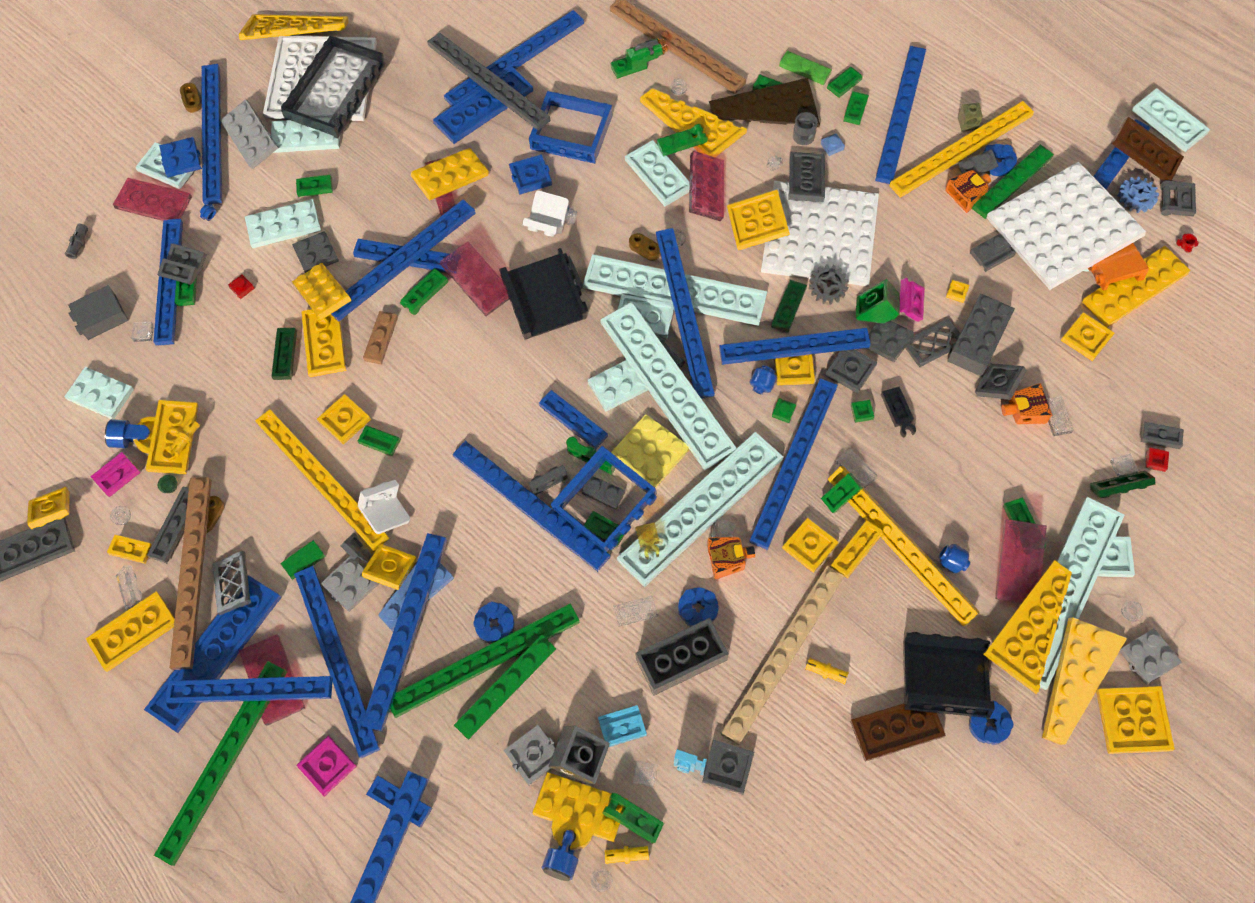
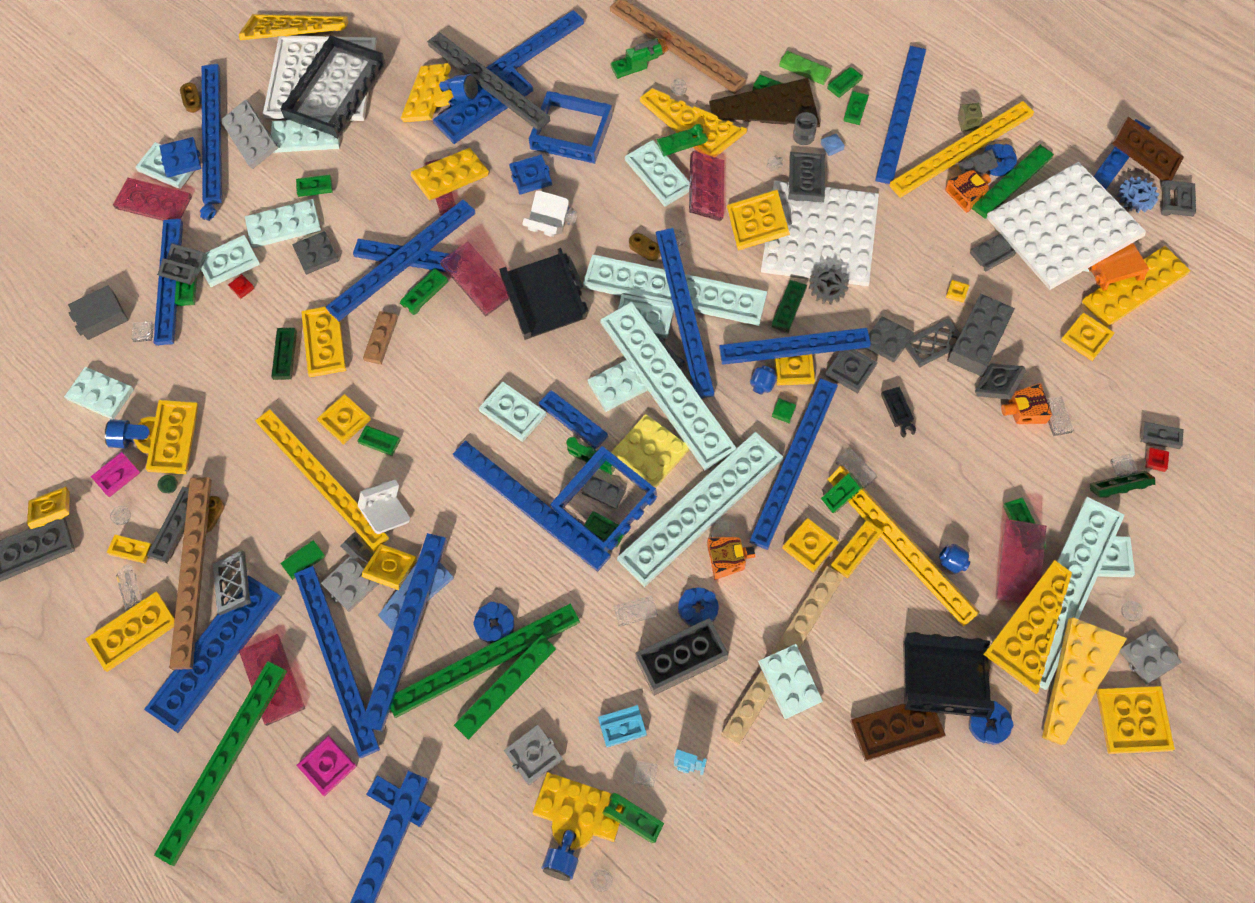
dark grey pin [65,223,89,259] -> none
blue plate [166,676,333,704] -> none
yellow pin [168,419,200,457] -> none
yellow plate [292,263,352,321] -> none
dark grey plate [529,465,568,495] -> none
dark grey brick [548,725,610,784] -> none
yellow pin [604,846,649,864] -> none
clear yellow plate [635,522,659,560] -> none
dark grey plate [702,740,754,795] -> none
yellow pin [805,657,849,685] -> none
green plate [850,400,875,423] -> none
green slope [856,279,900,323] -> none
dark pink plate [900,278,925,322] -> none
light aqua plate [1132,88,1210,152] -> none
red plate [1176,234,1199,253] -> none
none -> light aqua plate [201,235,260,287]
none -> yellow plate [401,63,478,122]
none -> light aqua plate [479,382,547,442]
none -> light aqua plate [758,644,823,719]

